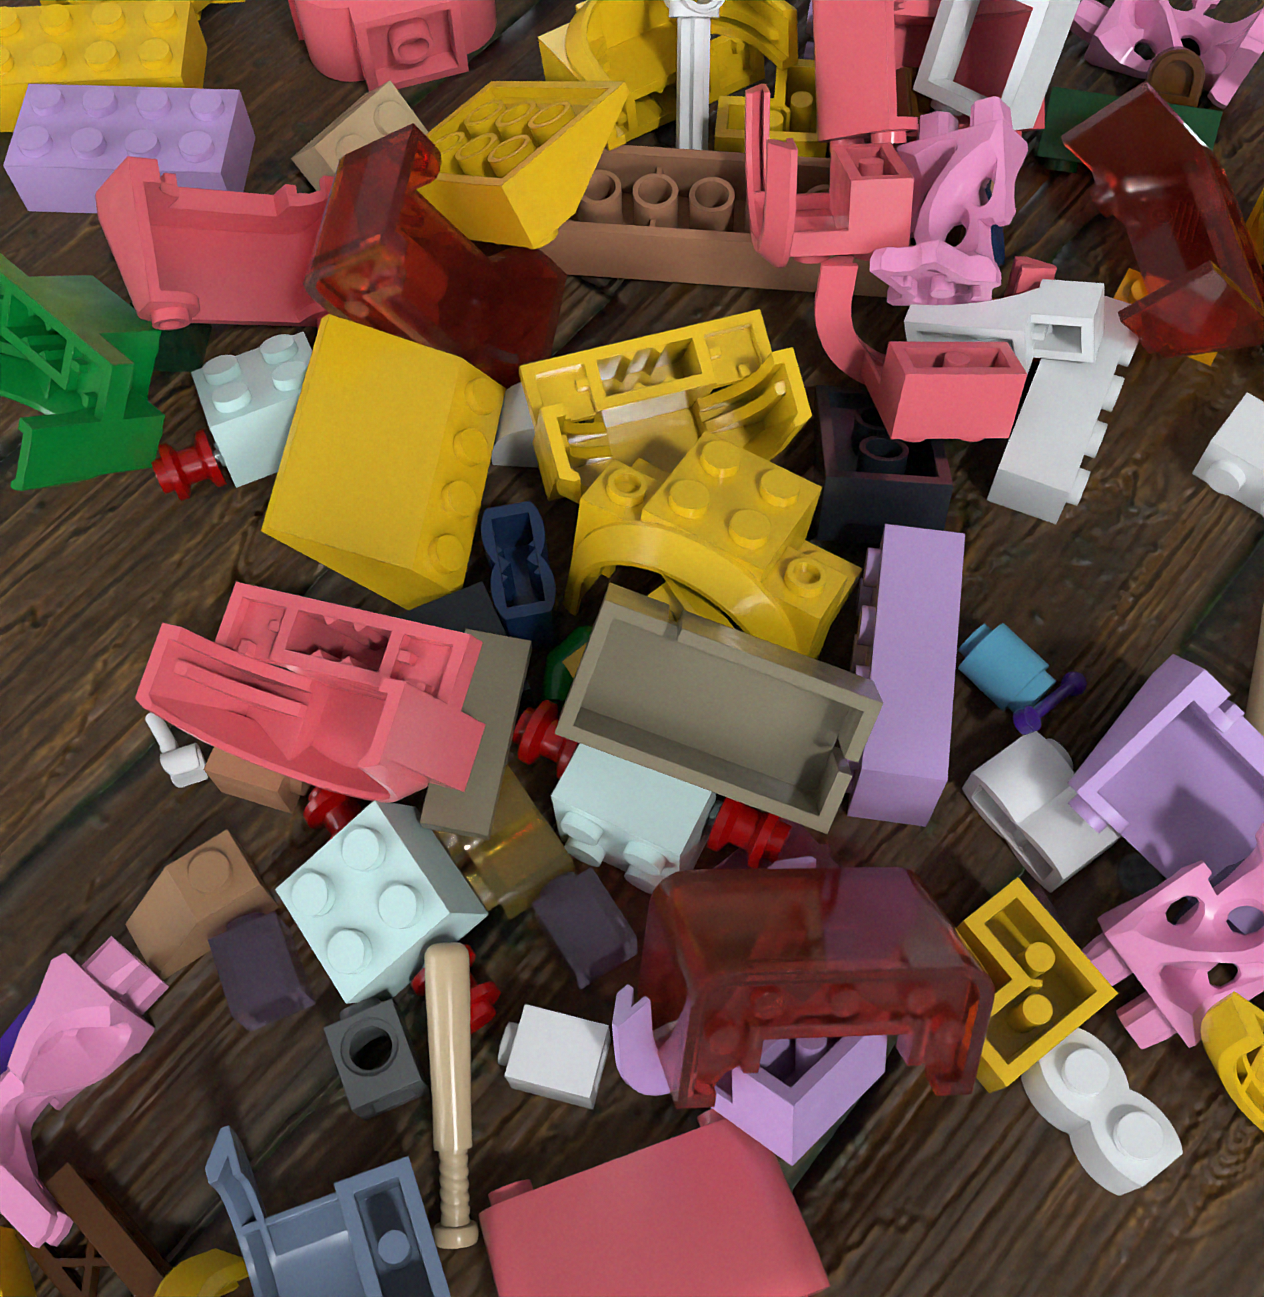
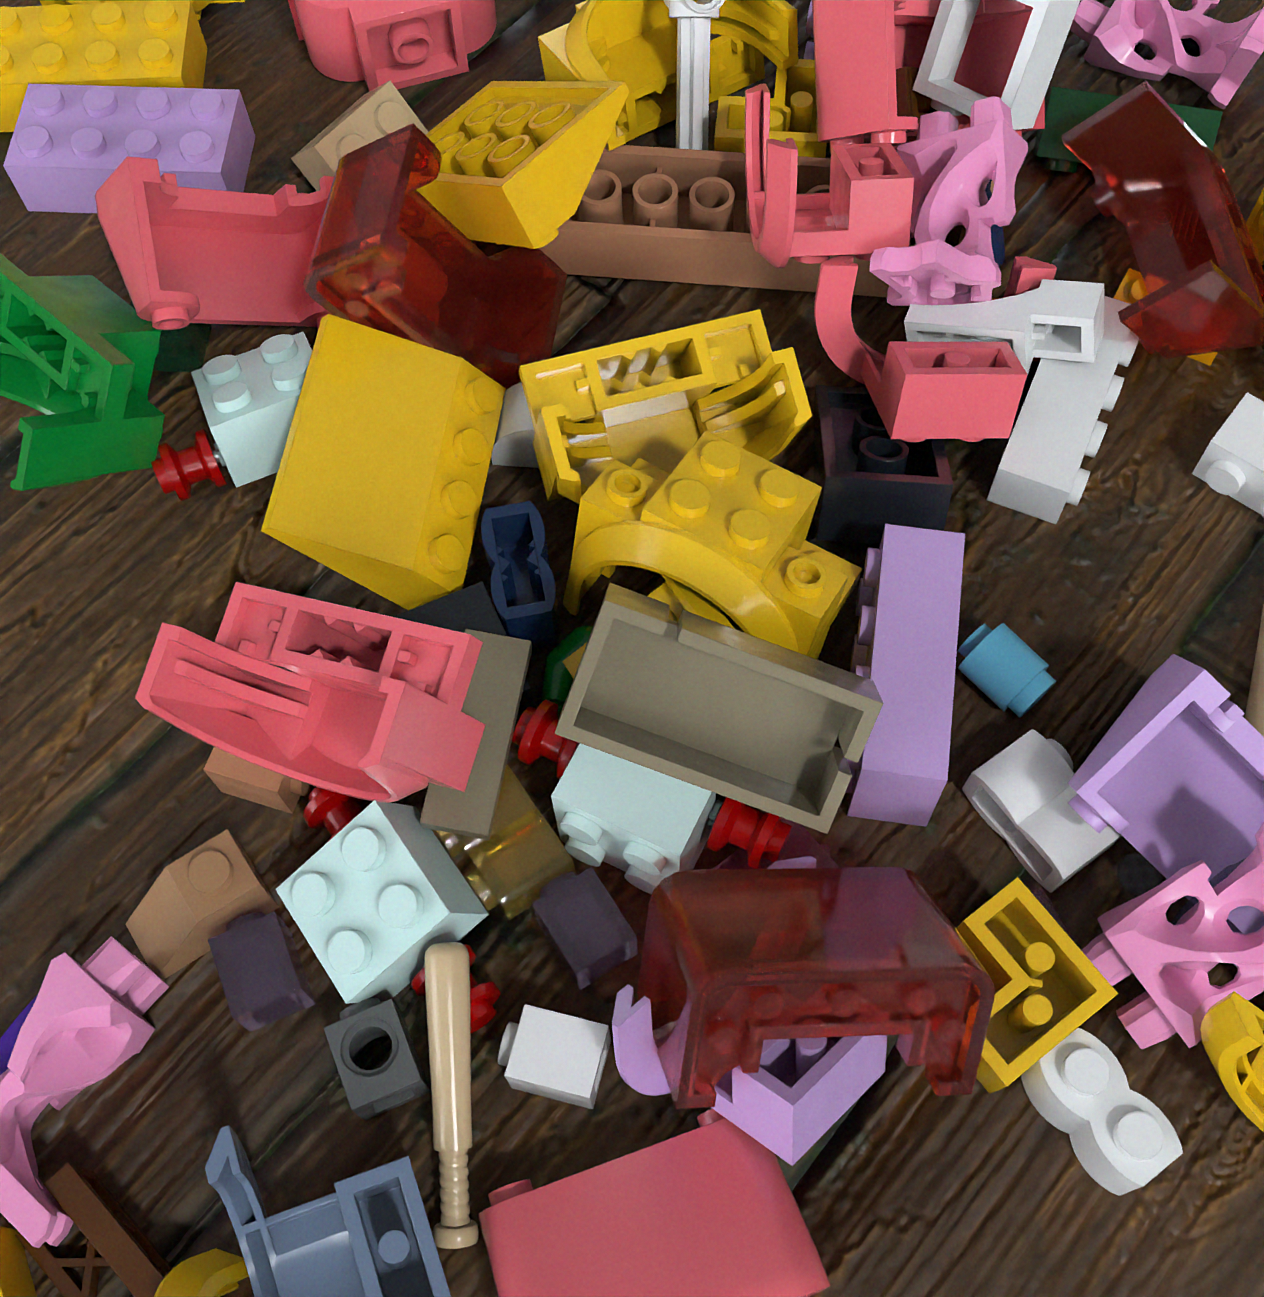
white hand [145,712,208,787] -> none
dark purple hinge [1013,671,1087,735] -> none
reddish brown tile [1140,46,1205,108] -> none

